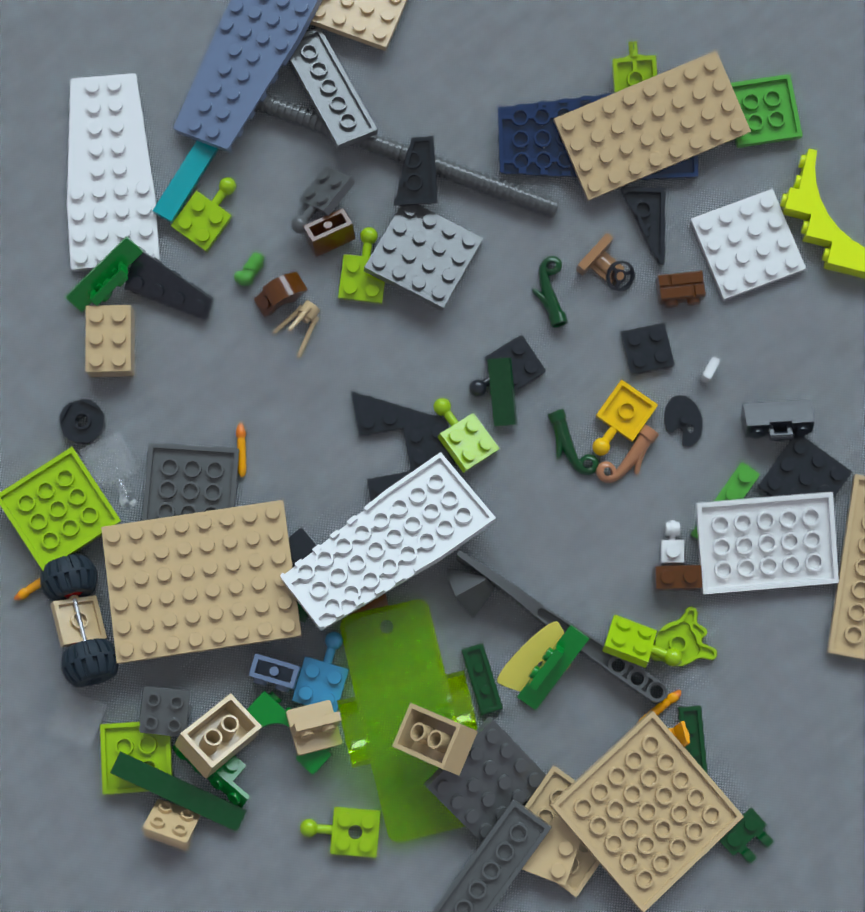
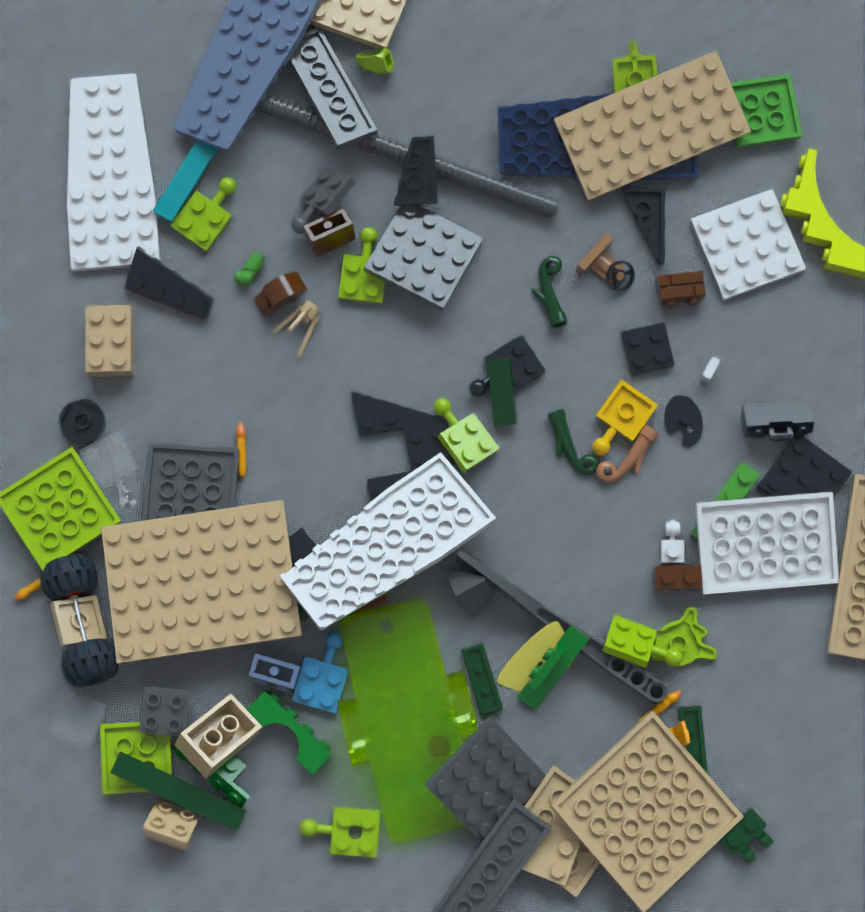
green bracket [65,236,143,312] -> none
tan bracket [286,700,342,756] -> none
tan brick [392,703,478,775] -> none
none -> lime rock [355,48,394,75]

